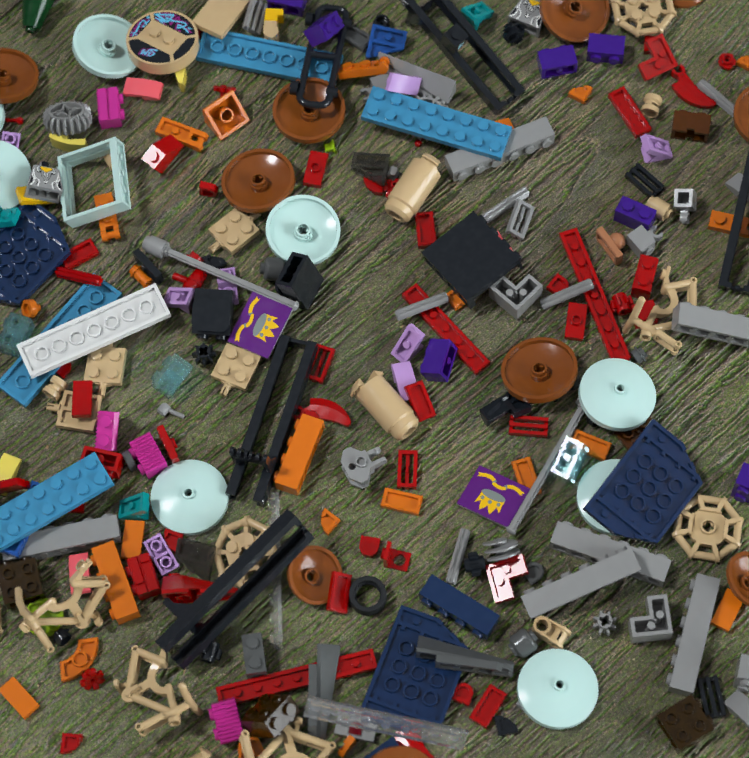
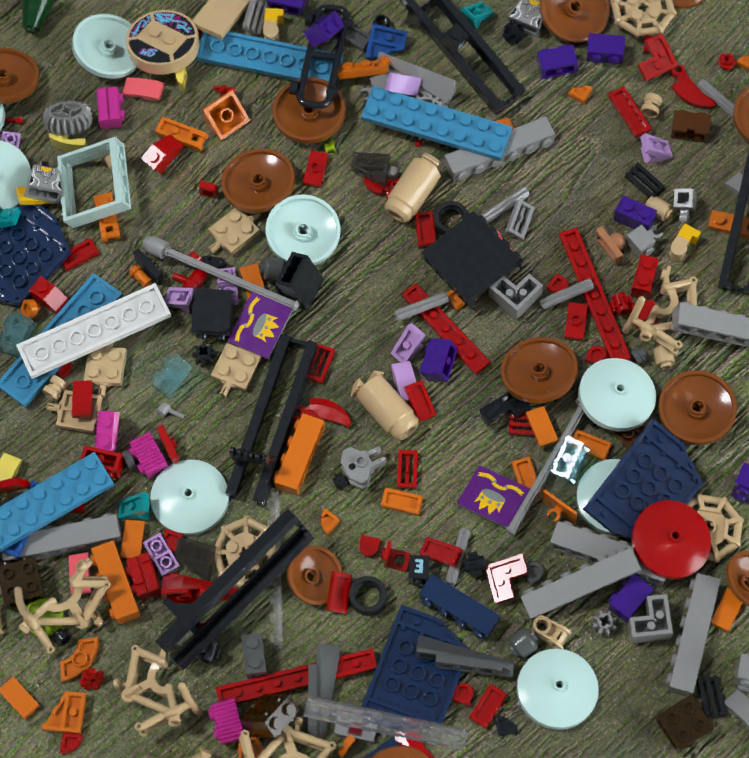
red axle [54,266,103,286] -> none
light grey piece [482,537,520,562] -> none
none -> red slope [29,276,69,315]
none -> orange wing [41,691,87,734]
none -> orange tile [240,263,264,299]
none -> black plate [332,472,348,490]
none -> black brick [408,555,430,587]
none -> red tile [419,537,463,568]
none -> black tyre [434,201,469,235]
none -> orange tile [526,406,558,448]
none -> orange piece [543,490,577,525]
none -> red tile [585,345,607,365]
none -> dark purple brick [608,574,653,624]
none -> red dish [632,500,711,579]
none -> tan brick [653,342,675,370]
none -> dark orange dish [658,370,737,446]
none -> leg [669,224,701,262]

